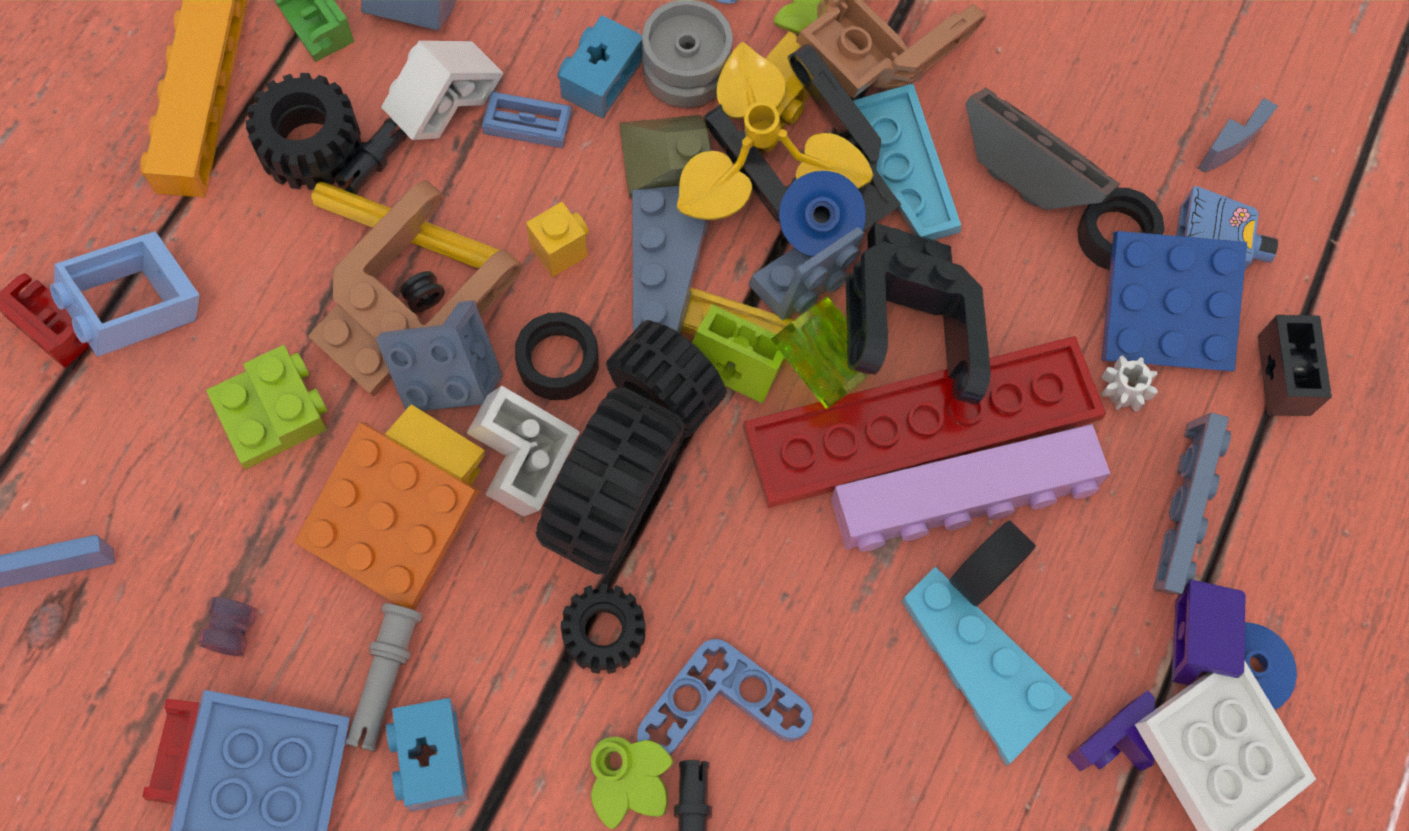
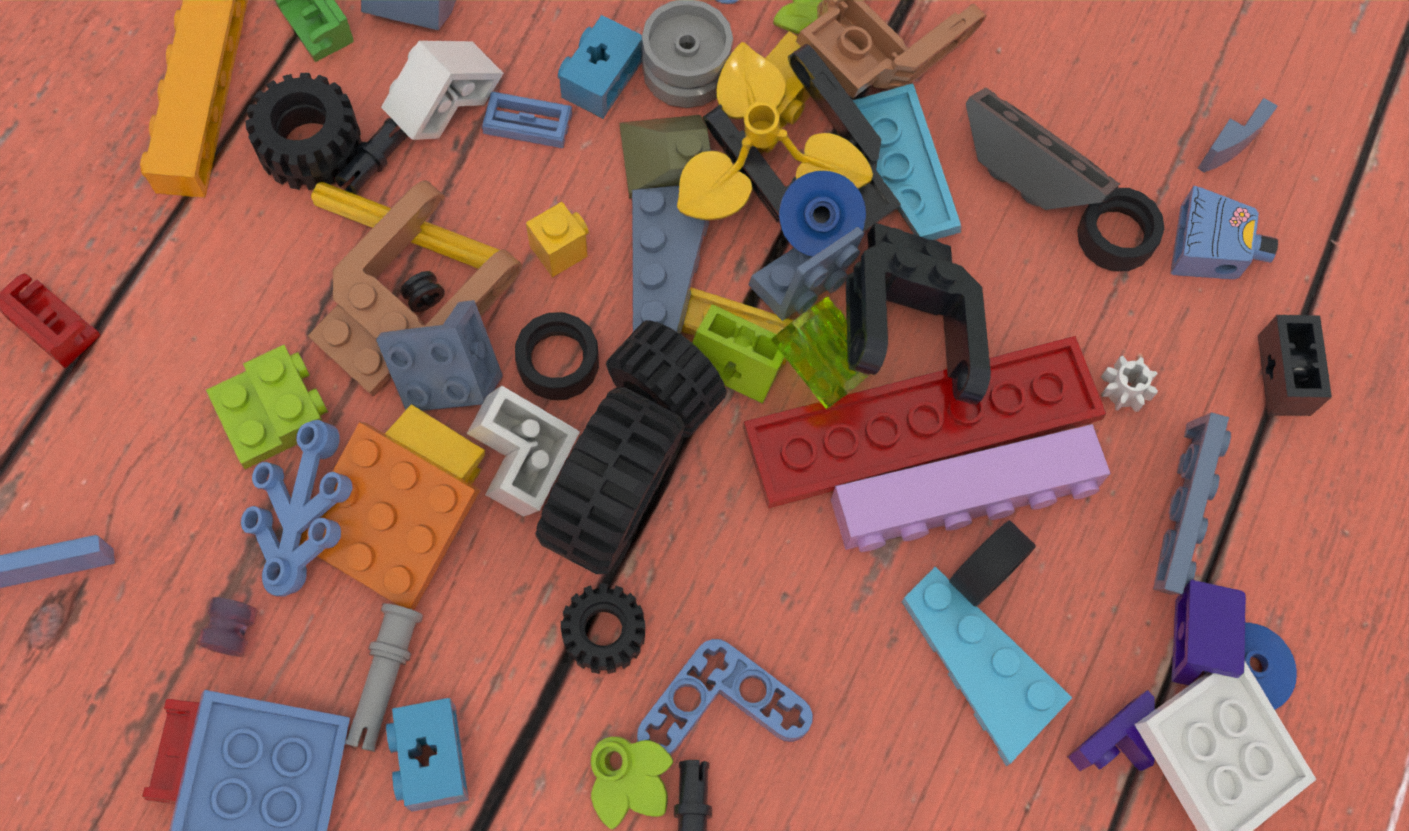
light blue window [50,231,200,357] -> none
blue plate [1101,231,1247,371] -> none
none -> medium blue plant [241,420,352,597]

